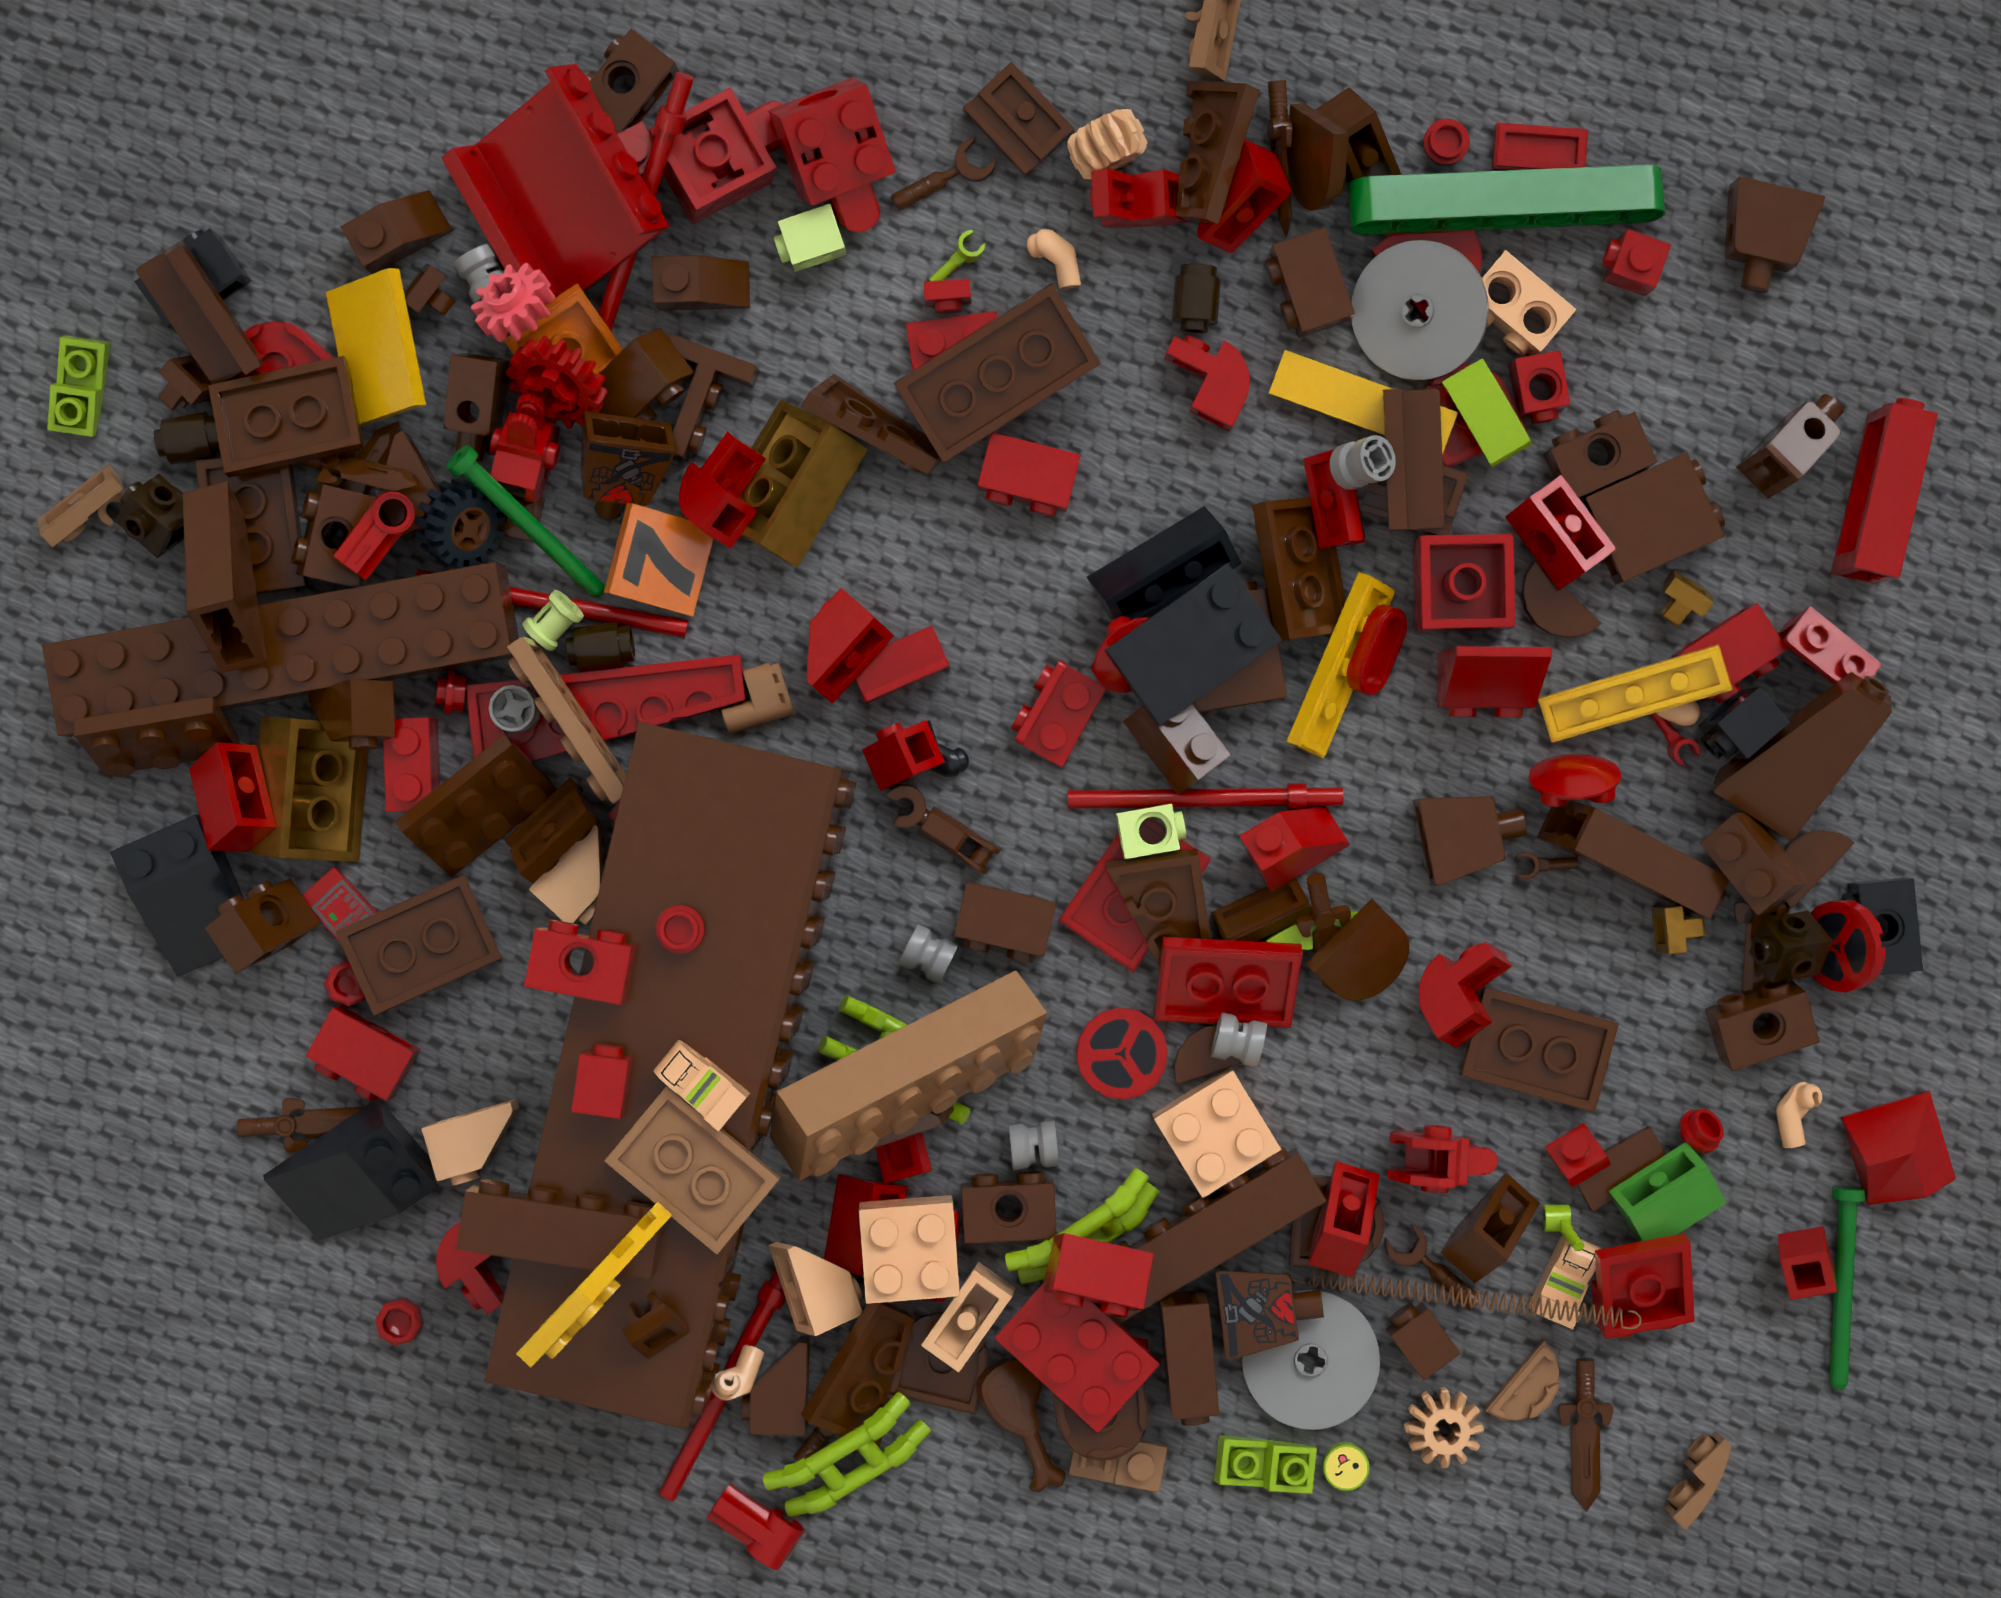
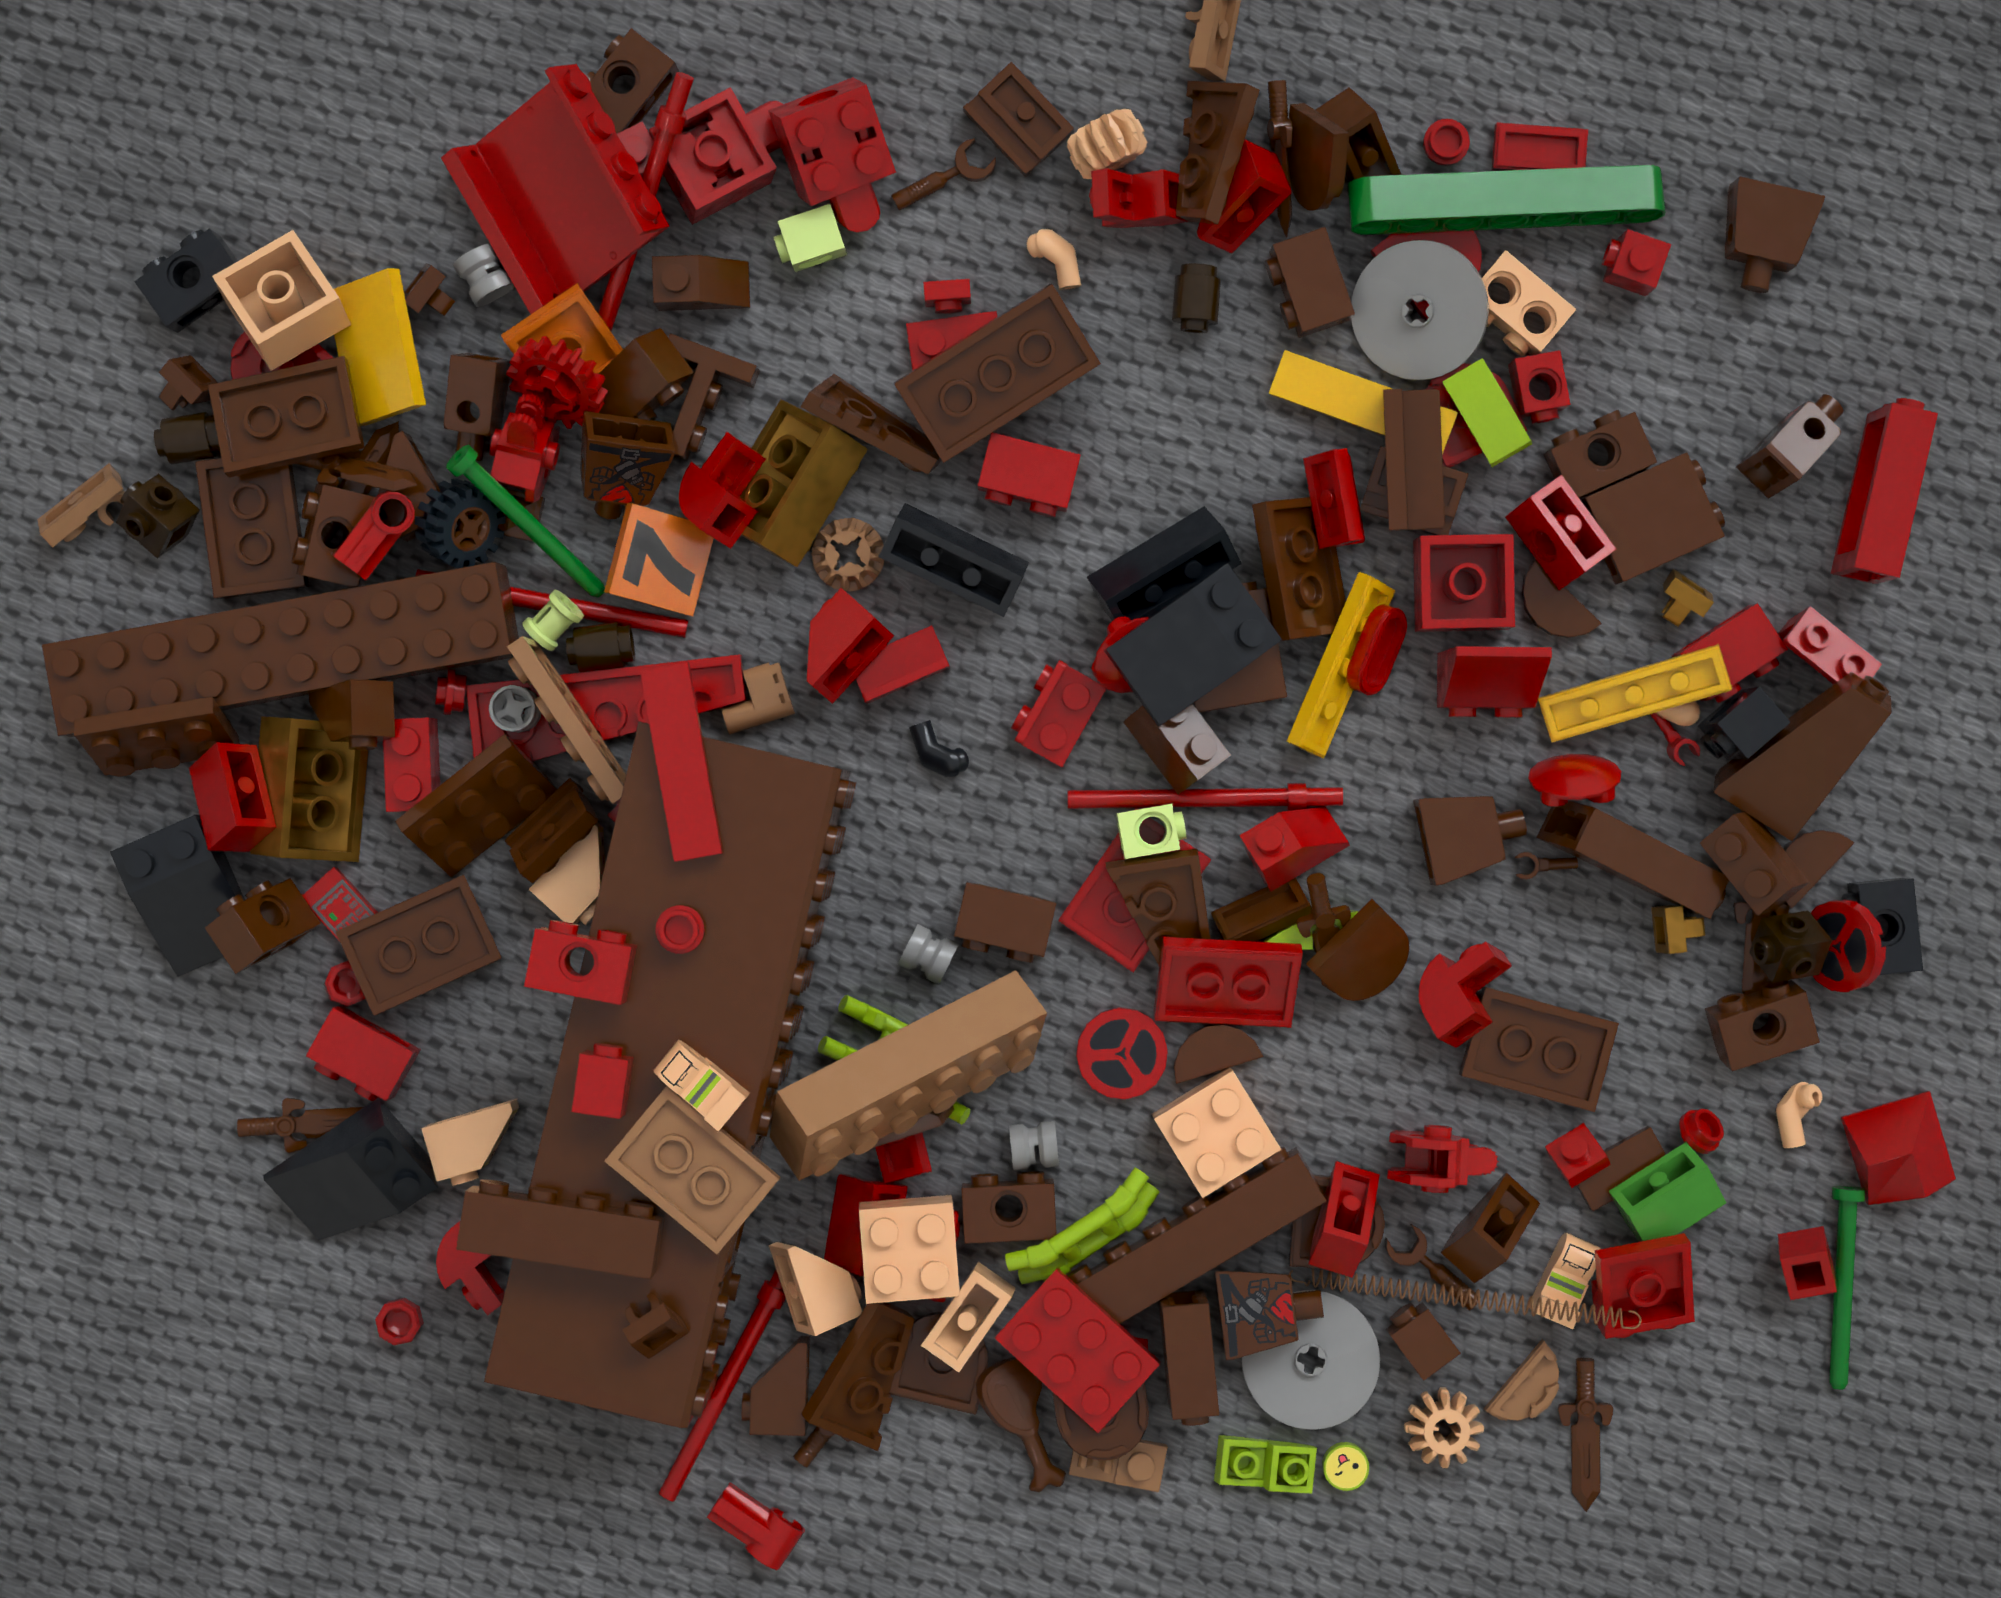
lime slope [47,336,111,437] -> none
reddish brown panel [136,240,262,384] -> none
reddish brown slope [183,481,267,674] -> none
reddish brown slope [340,190,453,274] -> none
coral gear [471,263,555,342] -> none
yellow wing [516,1202,672,1368] -> none
light nougat arm [712,1345,764,1401] -> none
lime piece [763,1392,931,1517] -> none
red brick [862,720,945,791] -> none
reddish brown piece [886,784,1001,874] -> none
lime hand [929,230,985,281] -> none
red brick [1043,1233,1154,1318] -> none
red brick [1164,335,1250,432] -> none
light grey wheel [1211,1012,1267,1068] -> none
light grey wheel [1330,435,1396,490] -> none
lime hand [1542,1205,1584,1252] -> none
medium nougat slope [1664,1431,1732,1531] -> none
none -> light nougat brick [212,230,351,371]
none -> red tile [640,662,723,862]
none -> medium nougat gear [812,518,885,591]
none -> black brick [879,503,1029,617]

